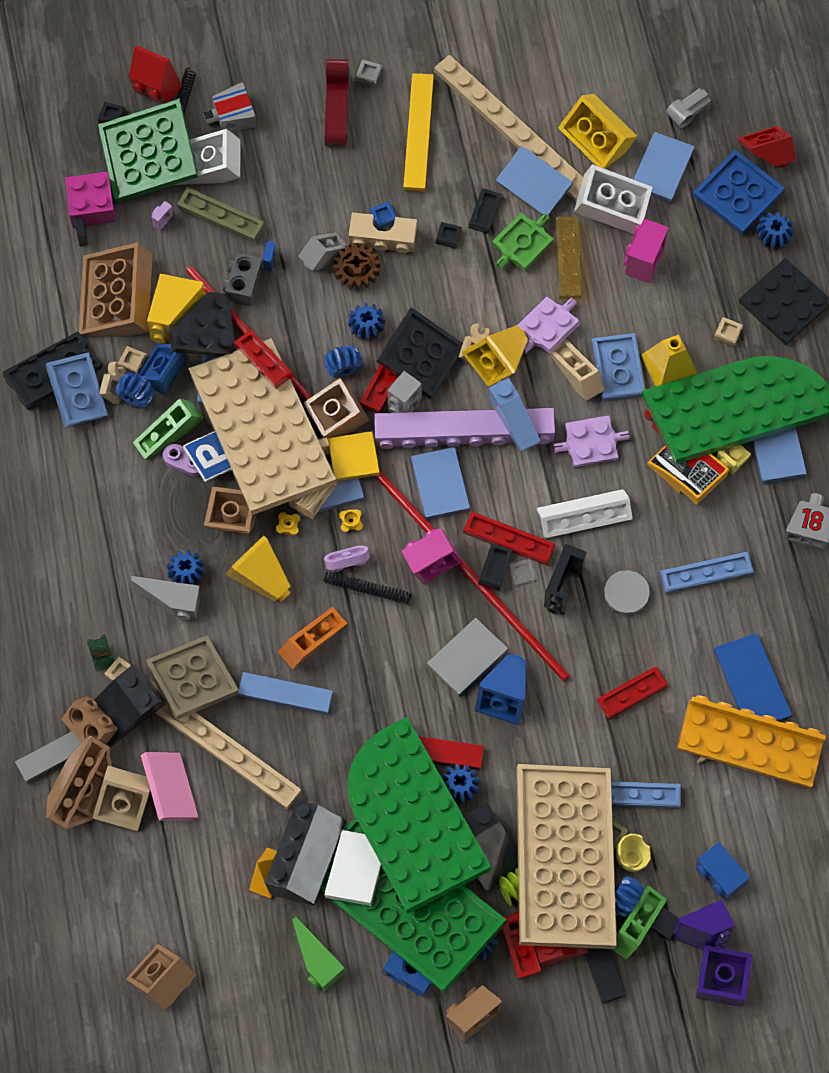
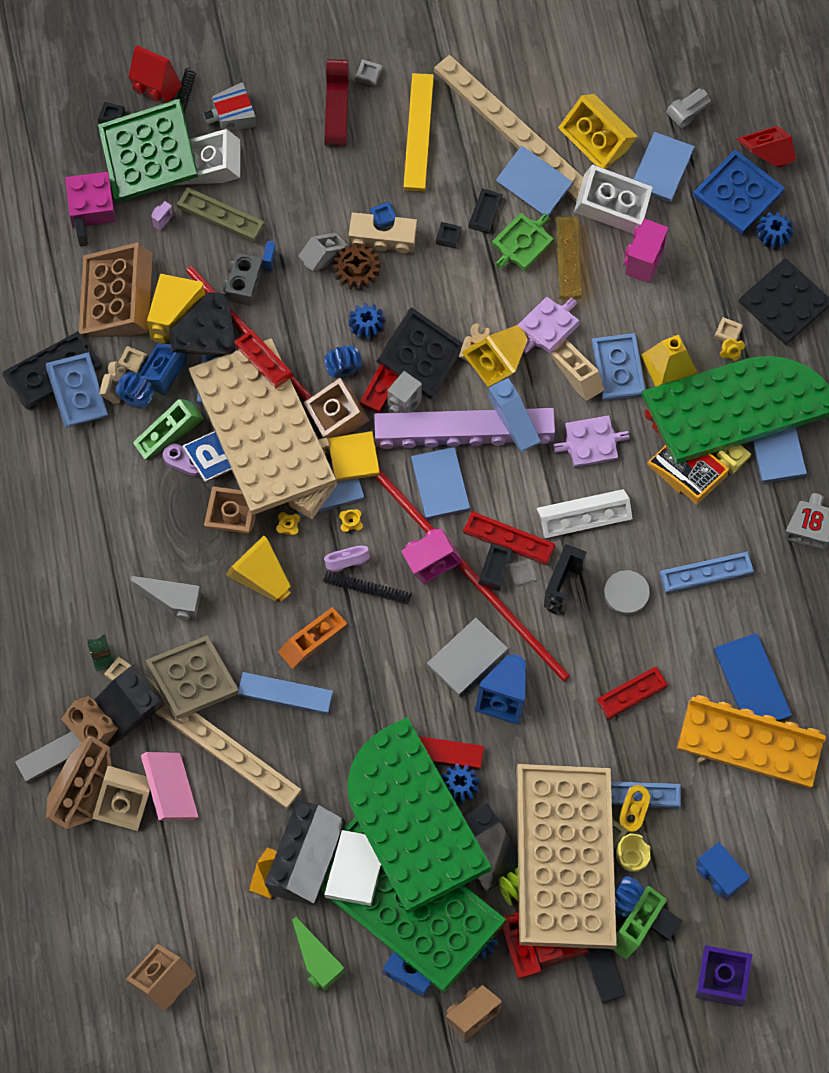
blue gear [166,549,205,585] -> none
dark purple slope [673,900,735,950] -> none
none -> yellow plate [619,785,650,832]
none -> yellow plate [720,338,745,361]

